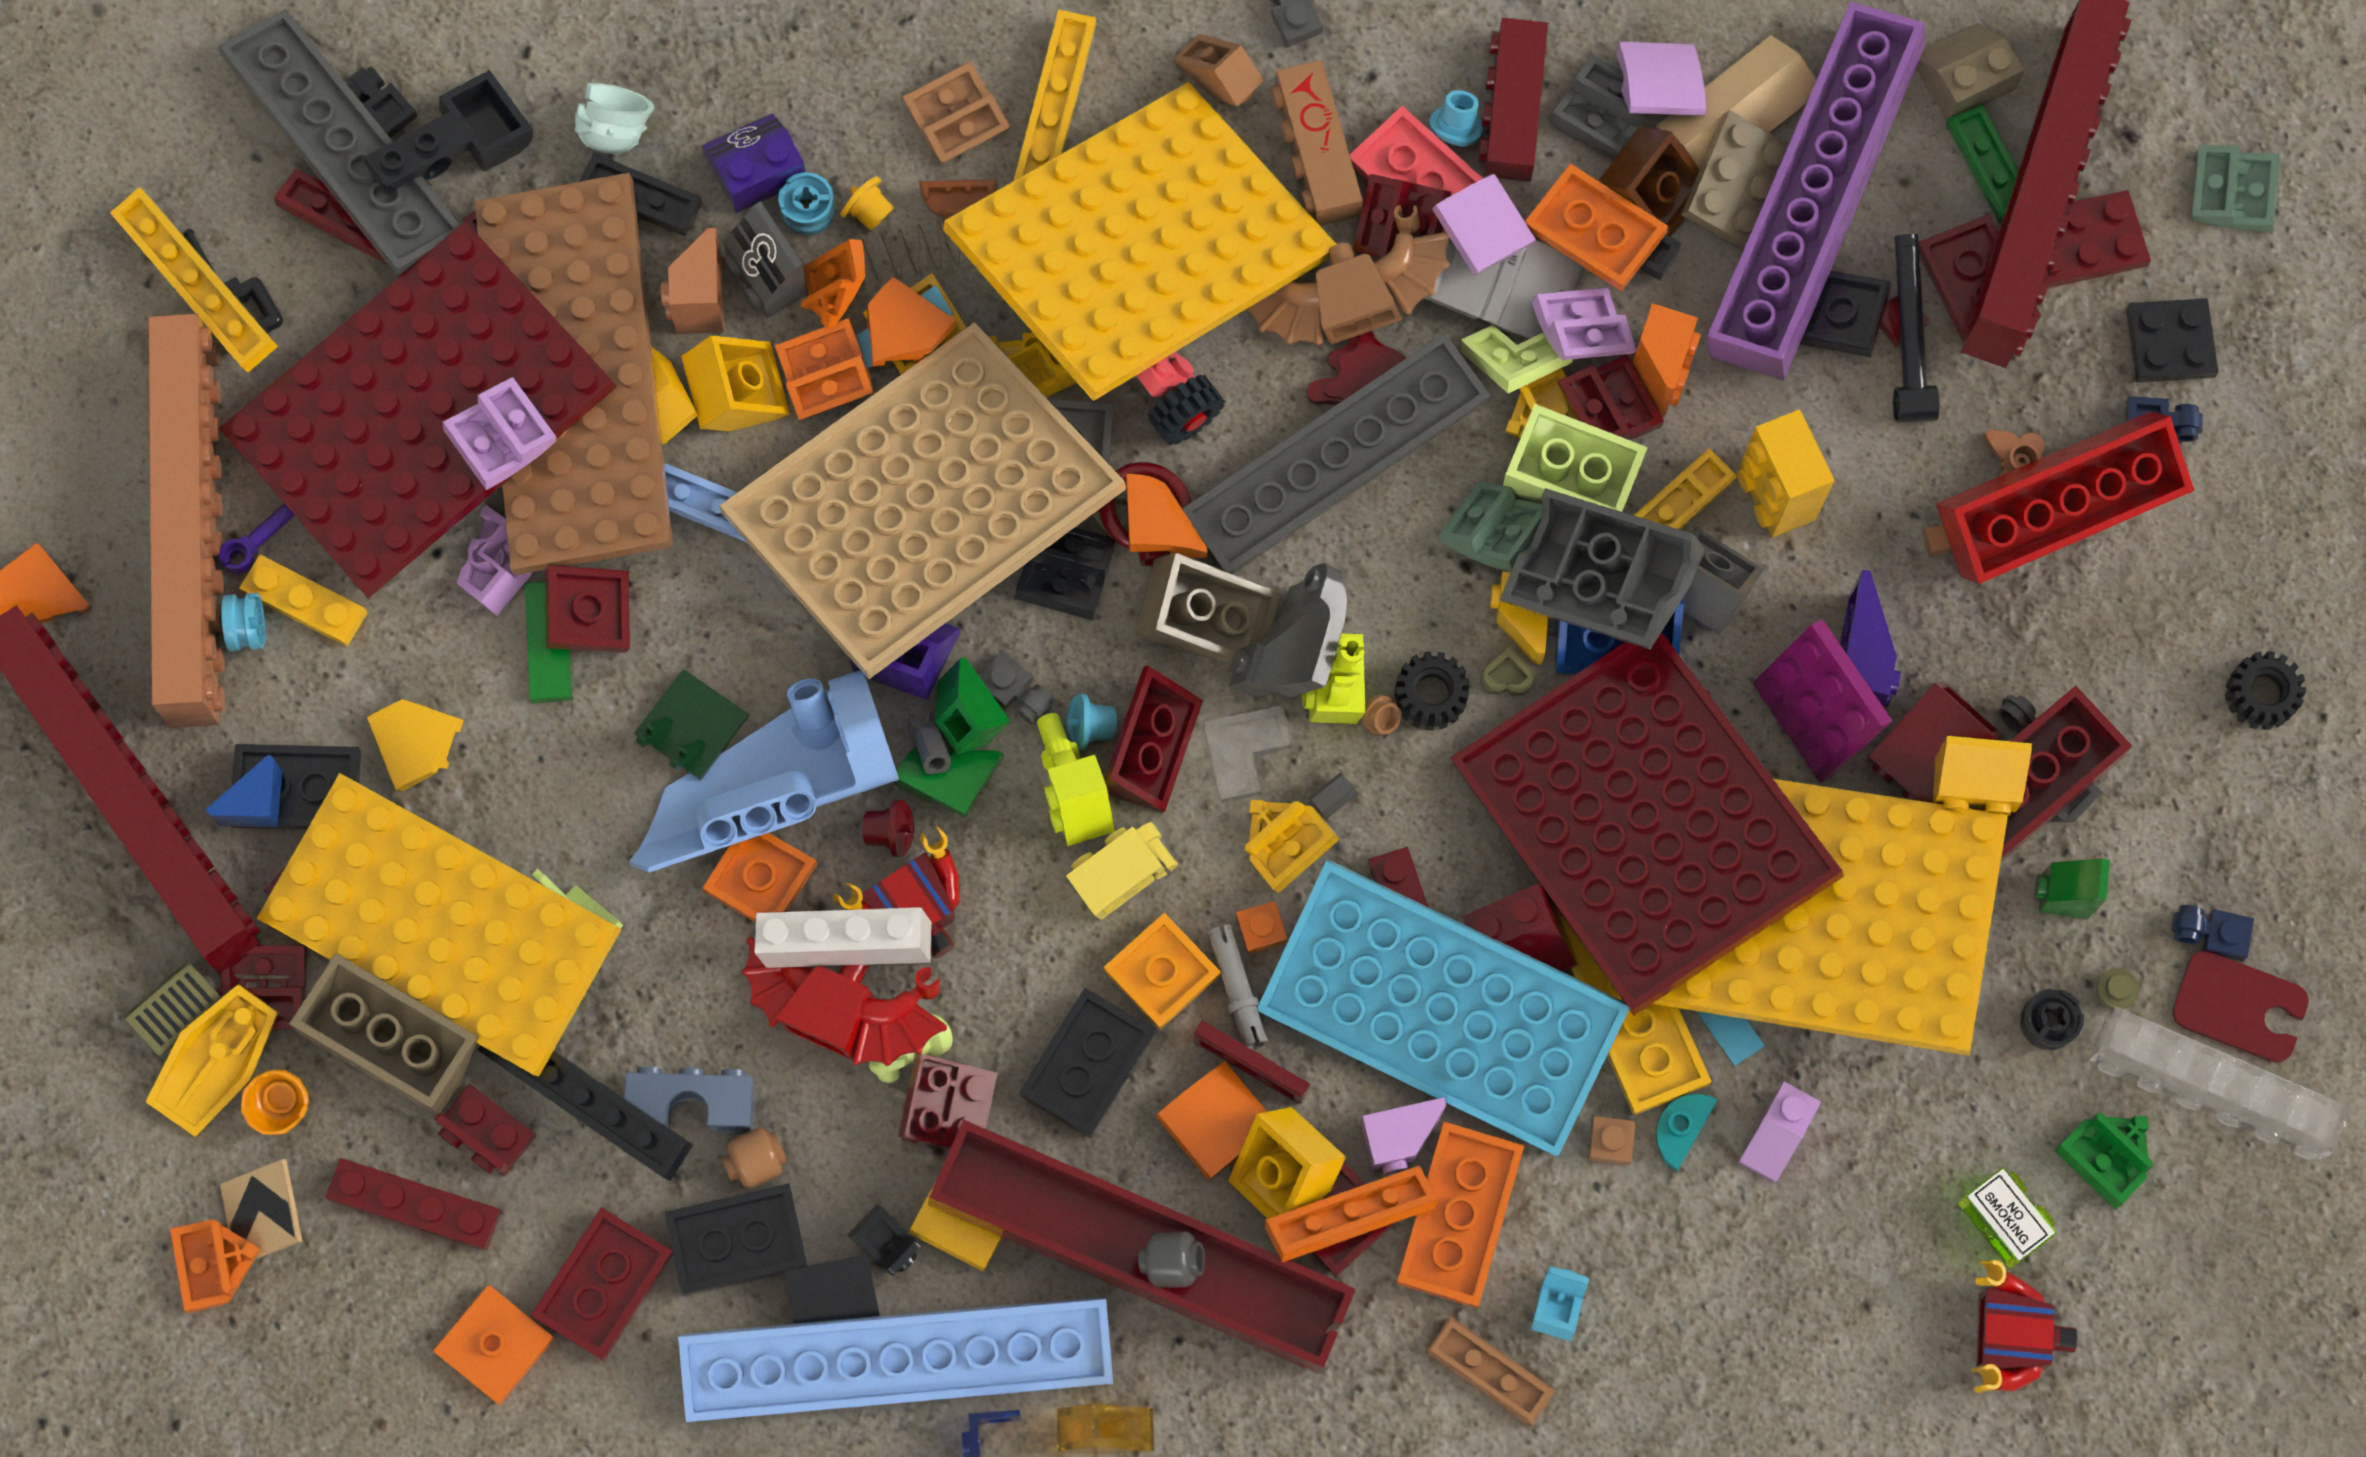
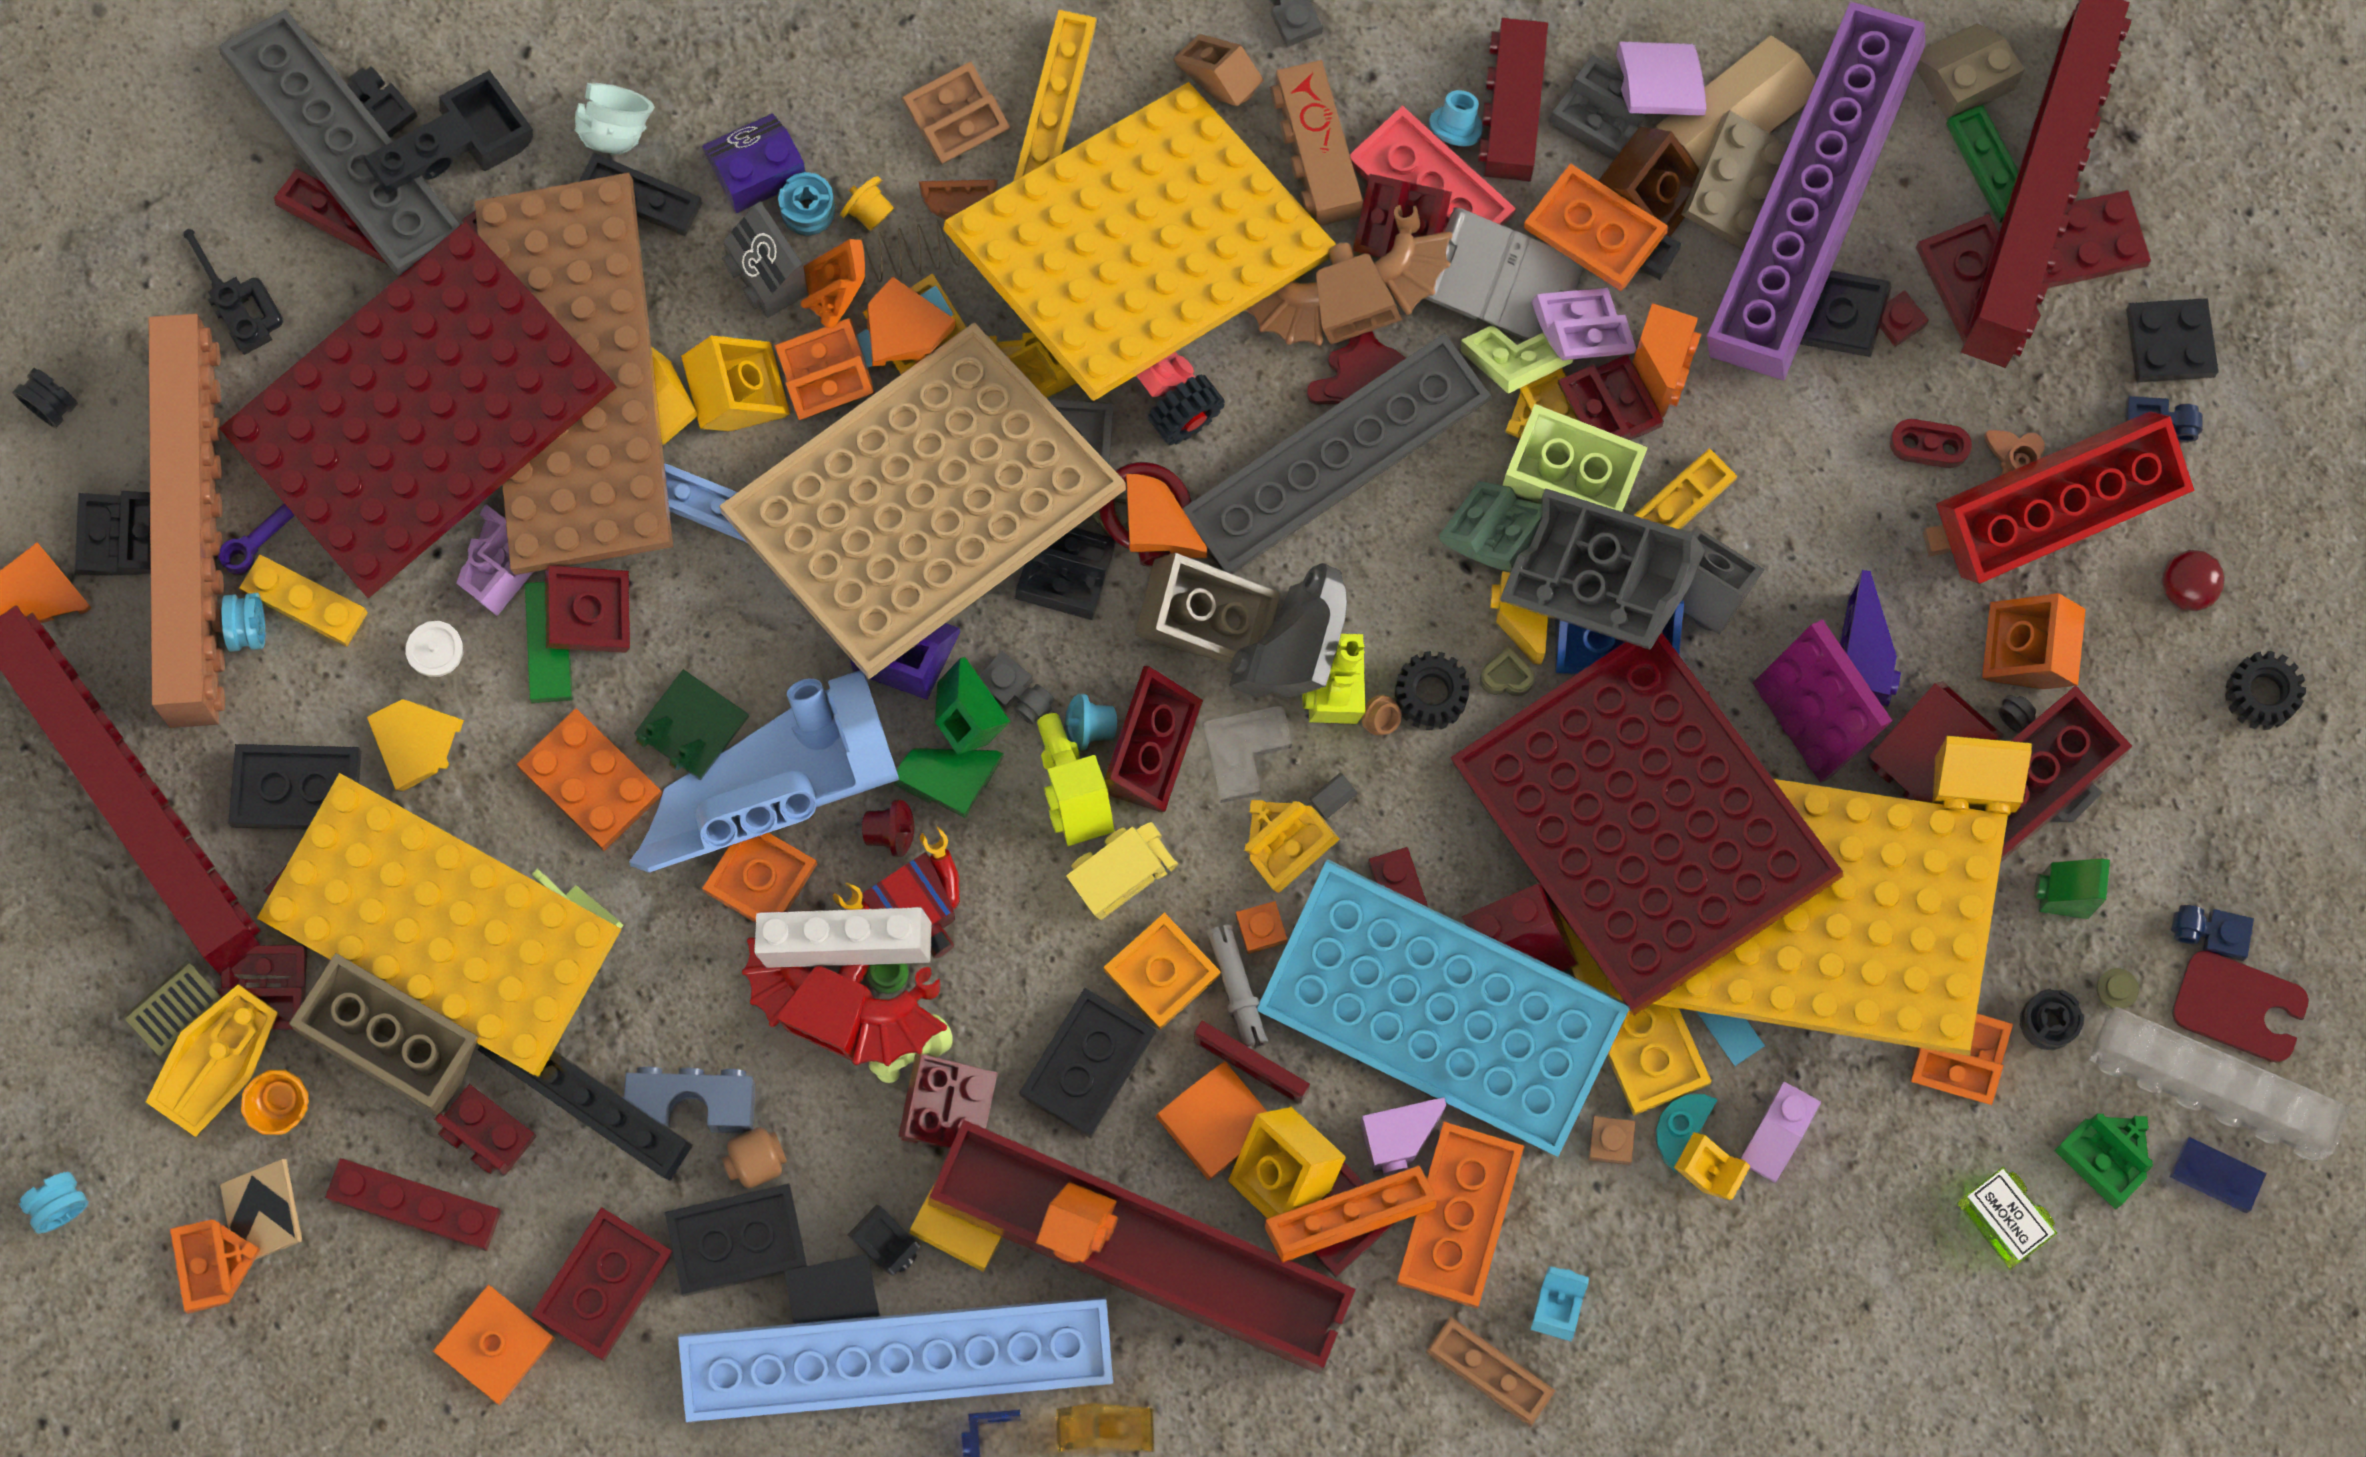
yellow plate [110,187,278,373] -> none
blue slope [205,754,282,827] -> none
lavender slope [443,377,556,490] -> none
nougat slope [661,228,724,334] -> none
dark grey bar [907,711,951,774] -> none
dark grey head [1139,1232,1205,1288] -> none
lavender slope [1432,174,1536,276] -> none
yellow brick [1737,409,1835,538] -> none
black piece [1893,234,1940,423] -> none
torso [1971,1260,2077,1393] -> none
sand green slope [2192,145,2281,232] -> none
none -> black wheel [12,367,78,429]
none -> medium azure wheel [19,1172,89,1234]
none -> black slope [74,490,151,576]
none -> white piece [405,621,463,677]
none -> orange plate [516,708,663,851]
none -> bright green plate [867,963,909,994]
none -> orange brick [1036,1182,1118,1262]
none -> yellow bracket [1674,1132,1750,1200]
none -> dark red plate [1889,419,1972,468]
none -> orange slope [1910,1013,2013,1105]
none -> orange slope [1982,593,2086,689]
none -> dark red hair [2162,550,2225,611]
none -> clear blue plate [2169,1137,2267,1213]

